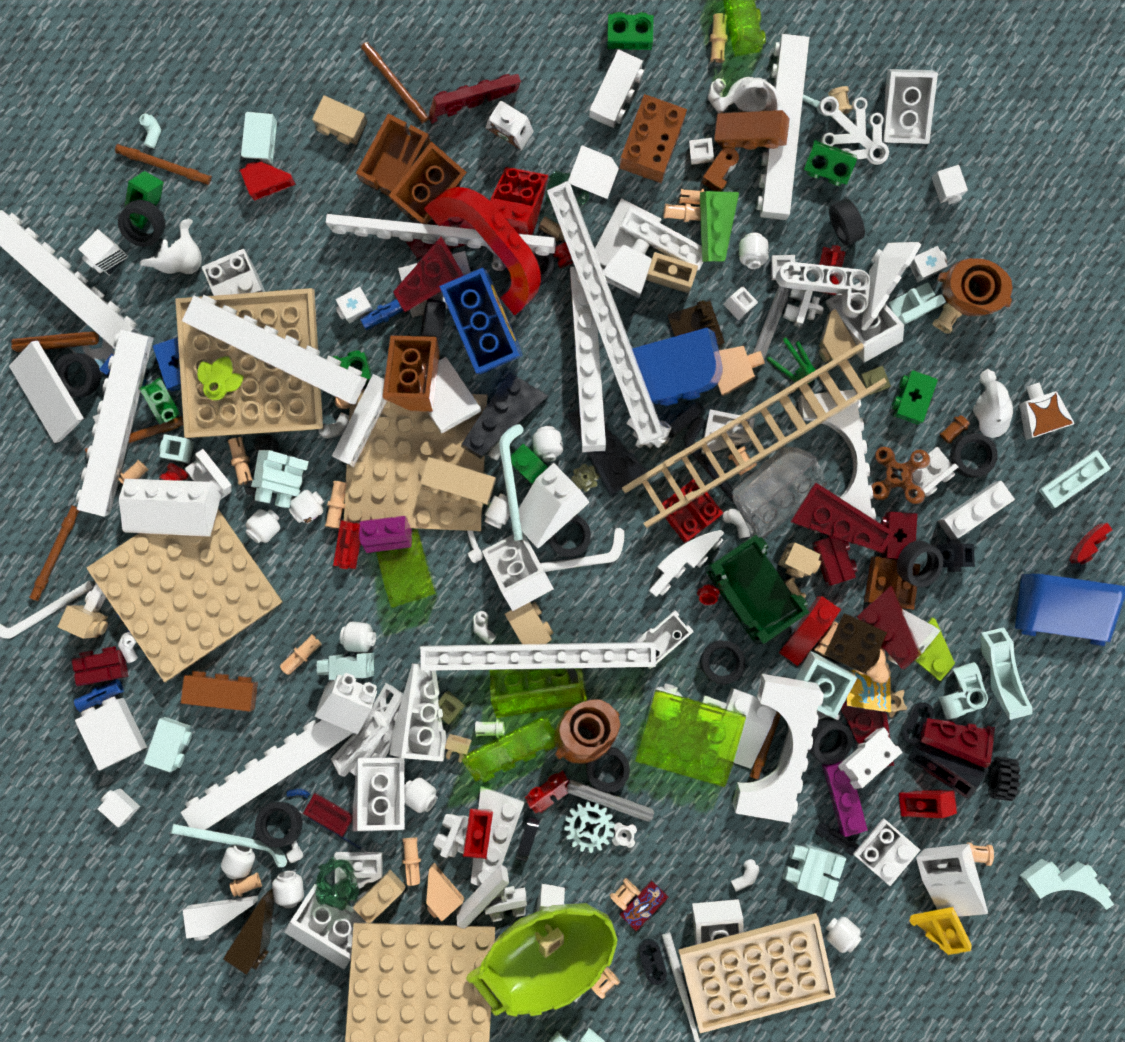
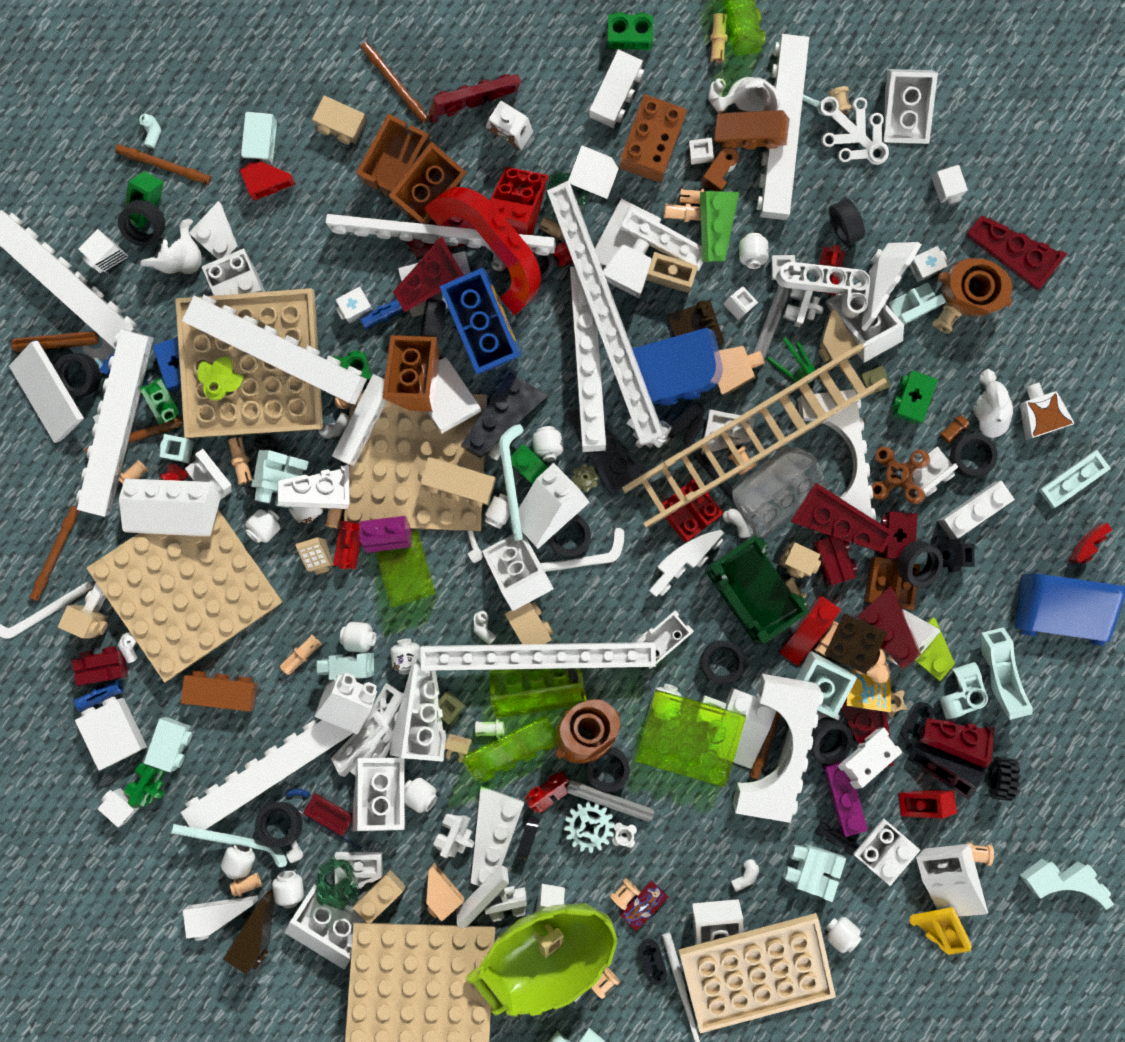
light nougat axle [402,837,421,886] -> none
red slope [463,809,493,859] -> none
red plate [697,584,720,605] -> none
green brick [804,140,858,186] -> none
none -> green hips [124,763,165,807]
none -> white wing [189,202,239,259]
none -> white wing [277,465,349,509]
none -> tan slope [295,537,333,575]
none -> white head [390,639,421,675]
none -> dark red wing [966,215,1068,290]

